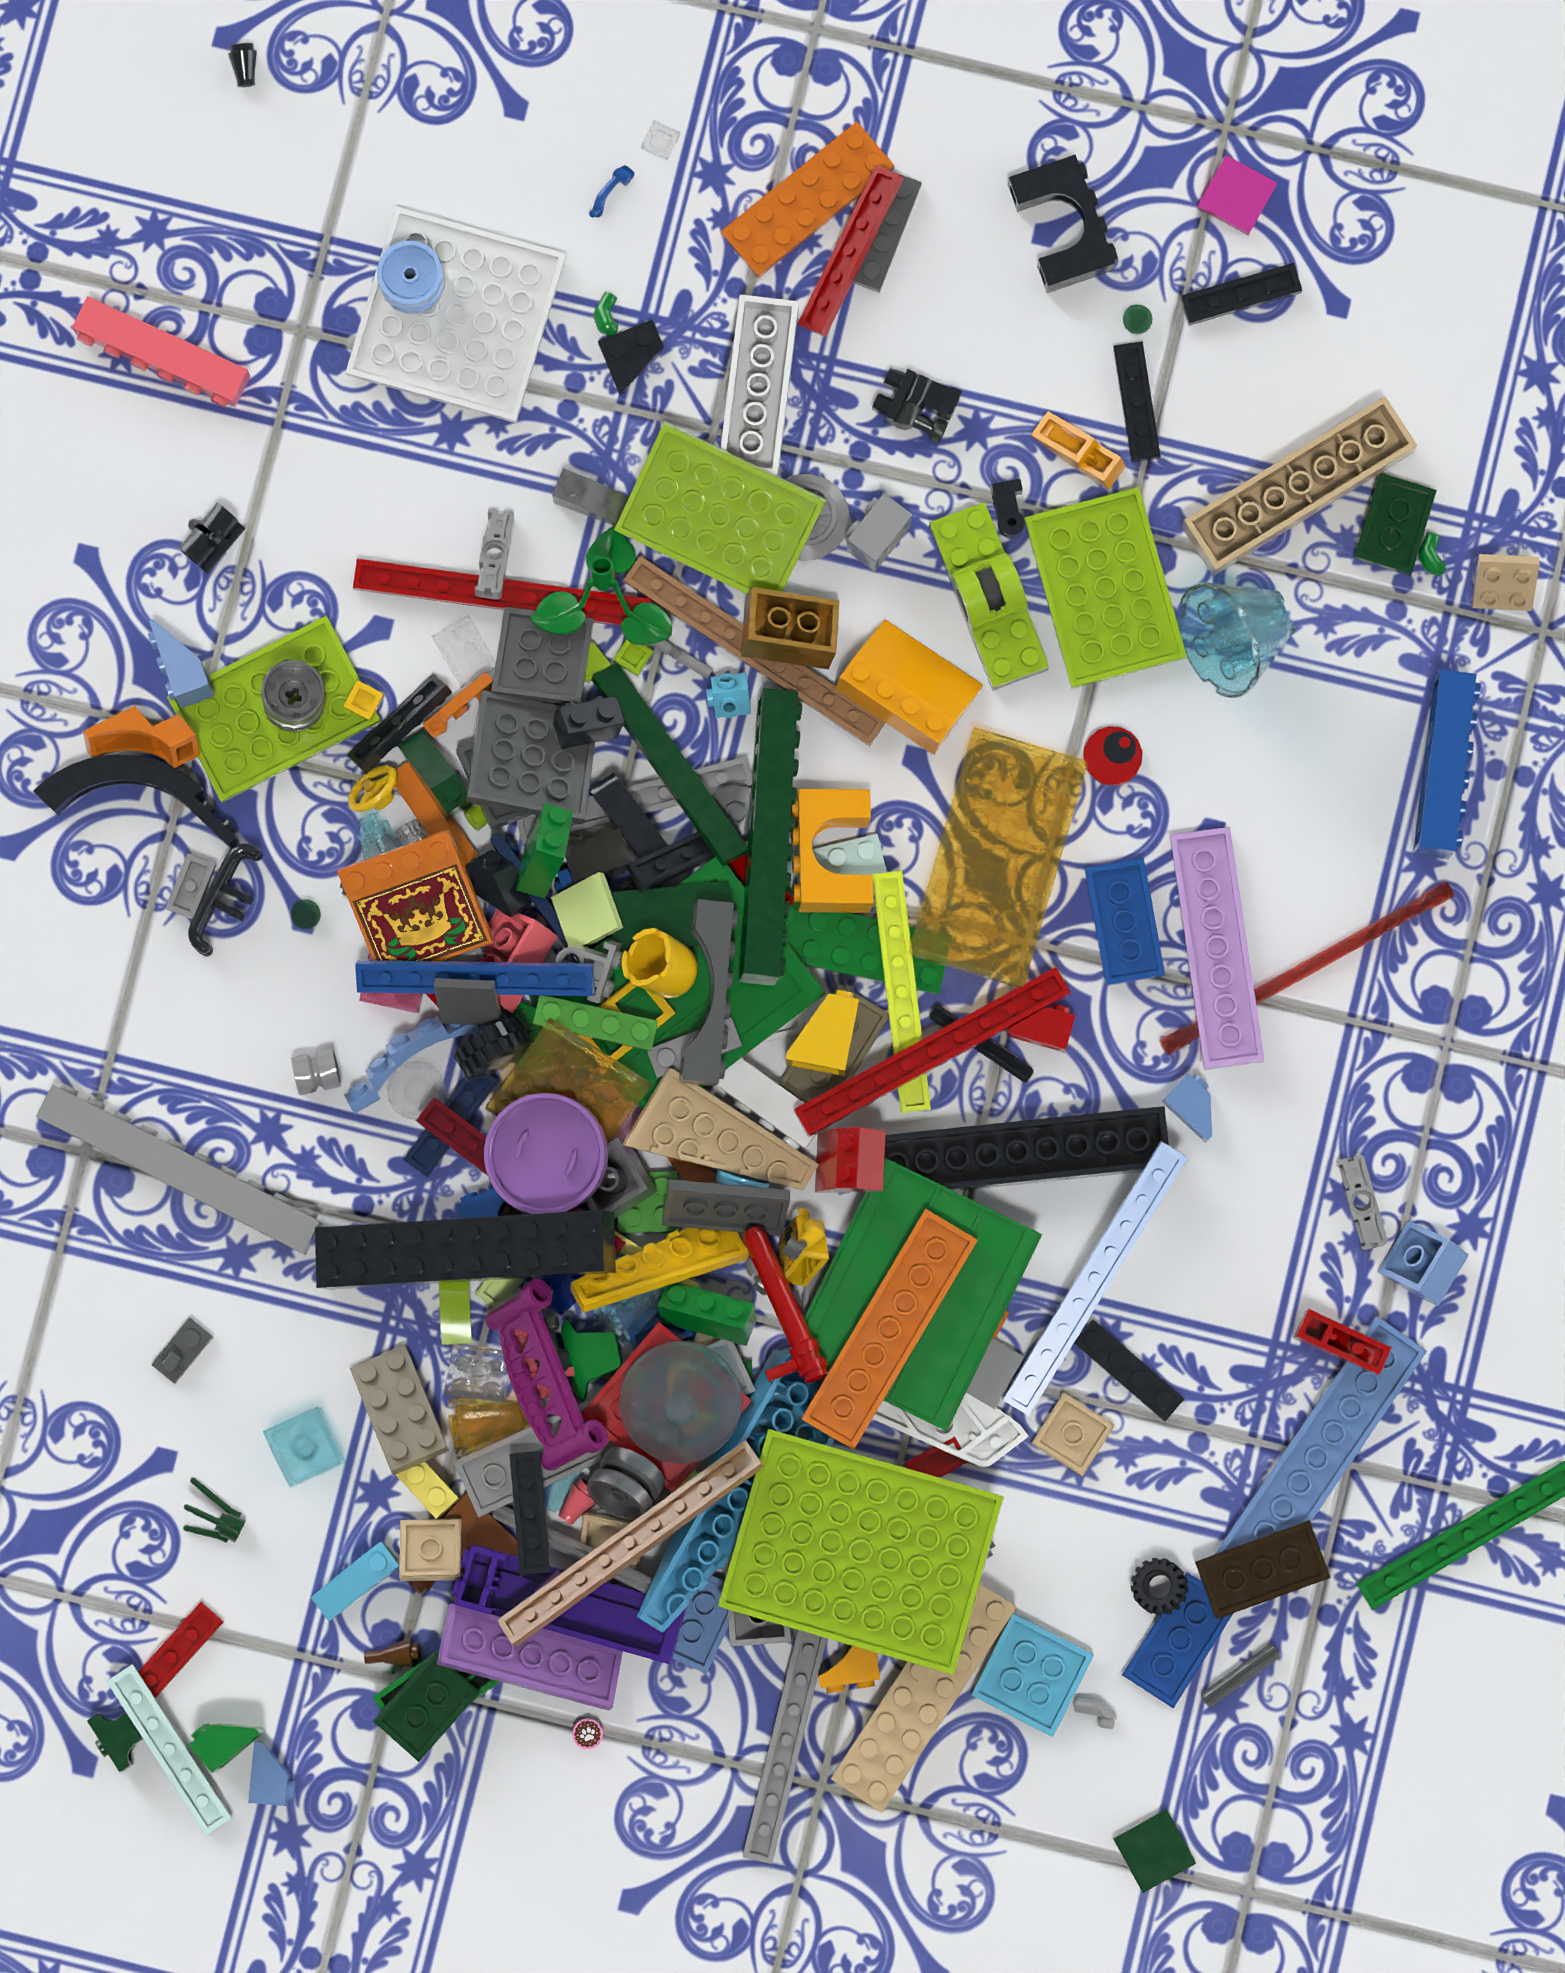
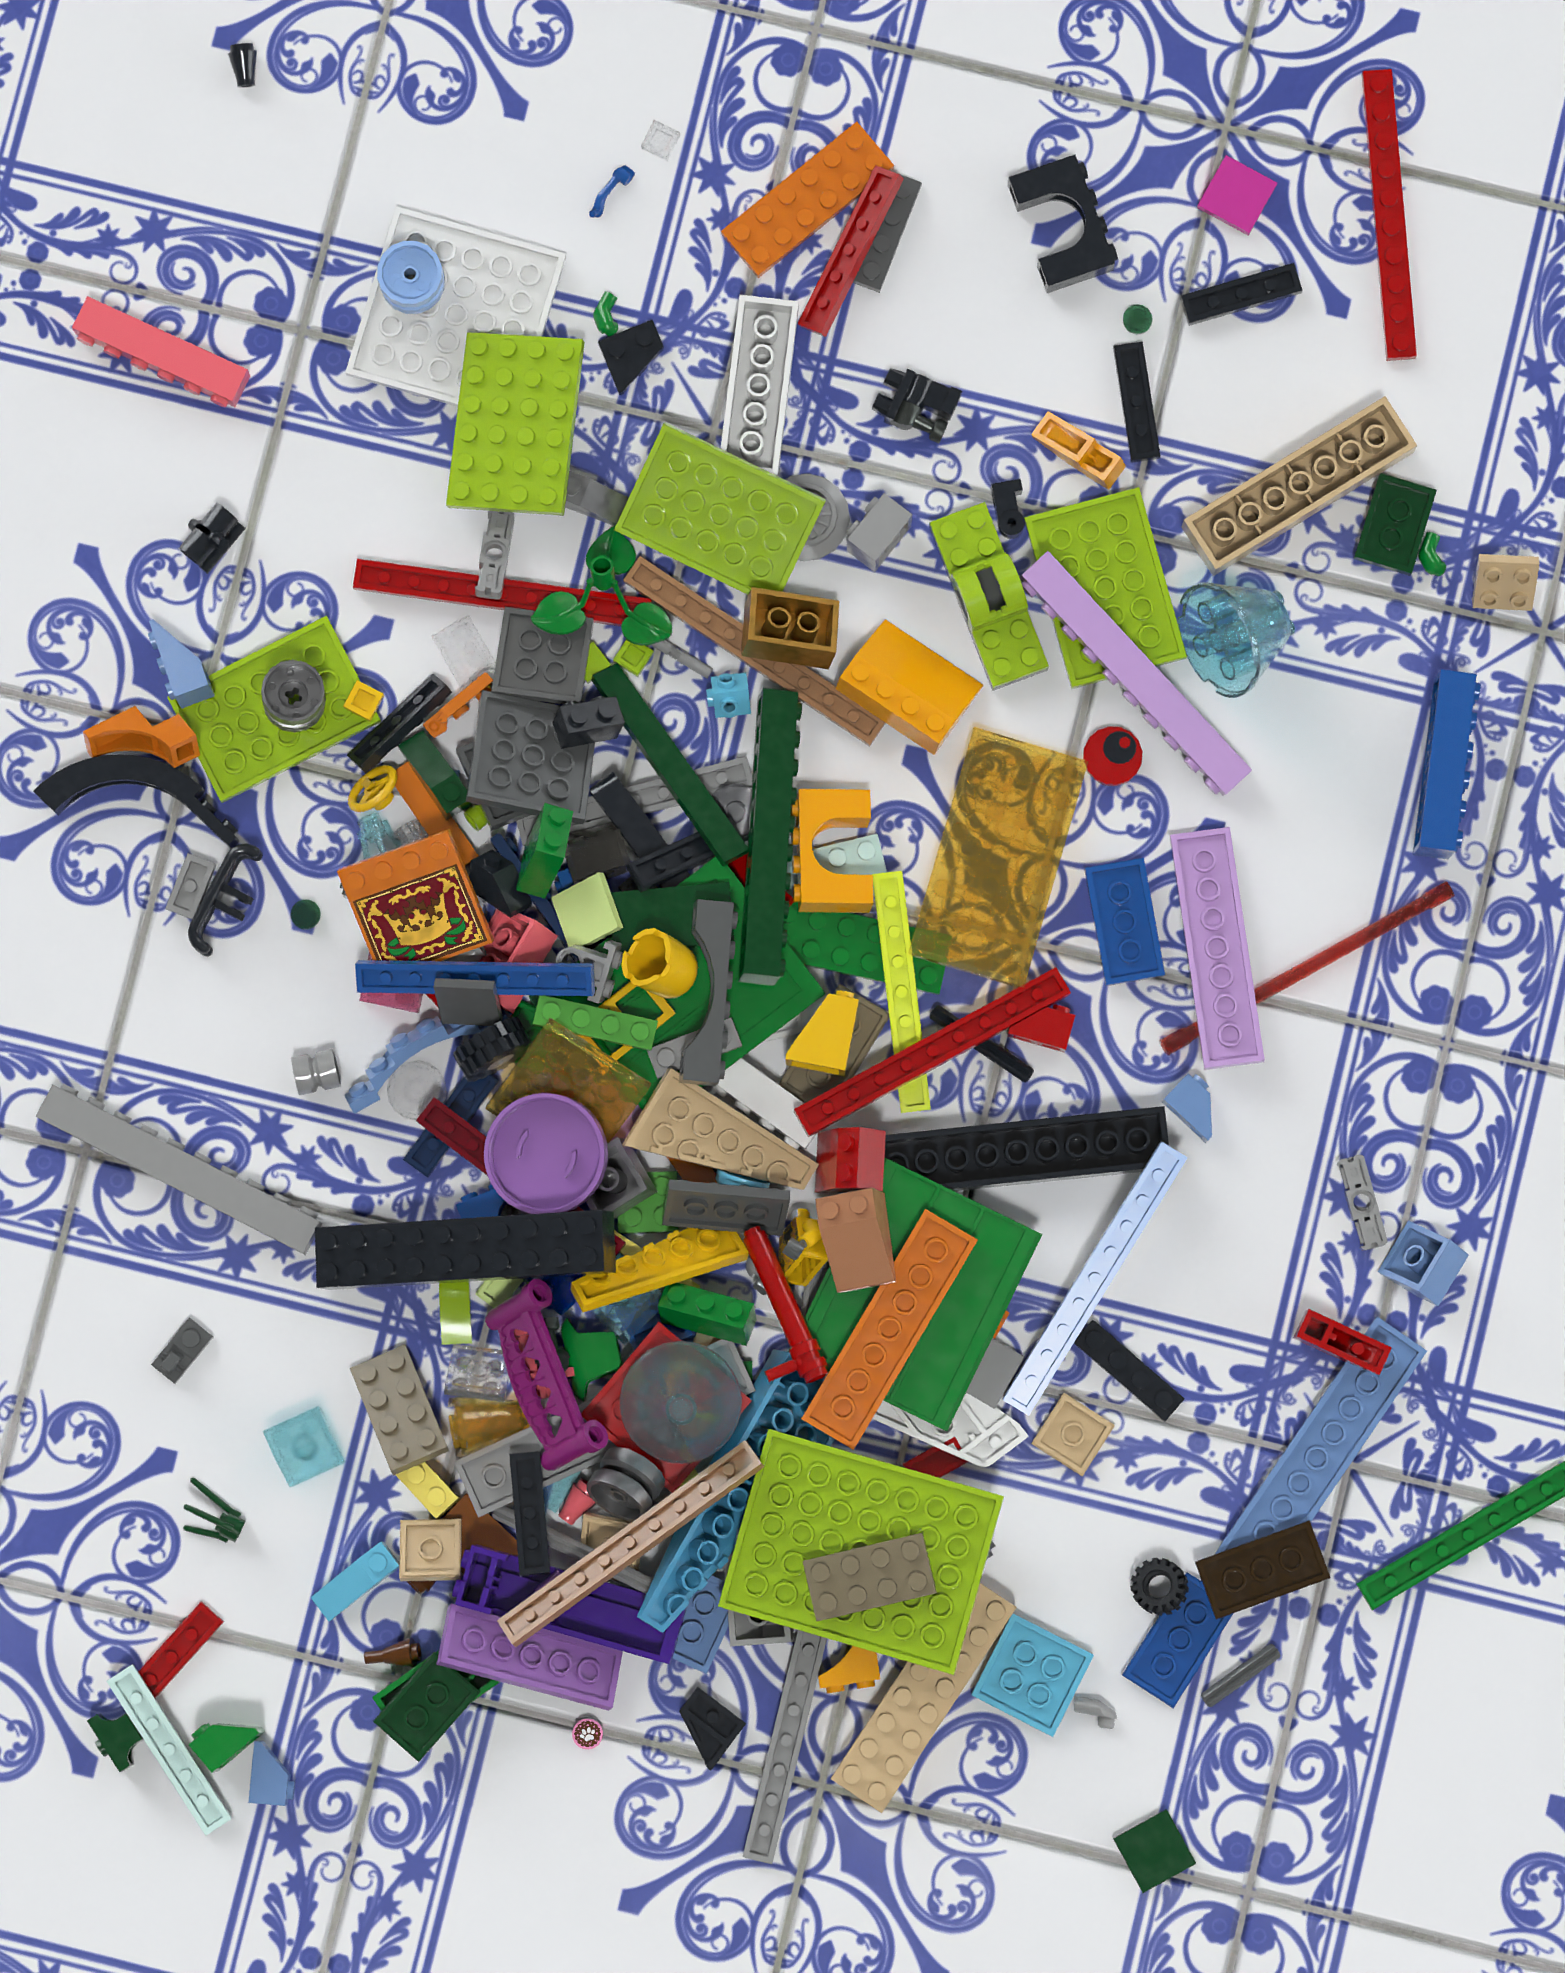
none -> lime plate [446,332,585,516]
none -> black wing [679,1687,746,1771]
none -> dark tan plate [803,1533,937,1621]
none -> nougat slope [815,1188,896,1293]
none -> lavender brick [1020,551,1252,795]
none -> red plate [1361,69,1417,361]

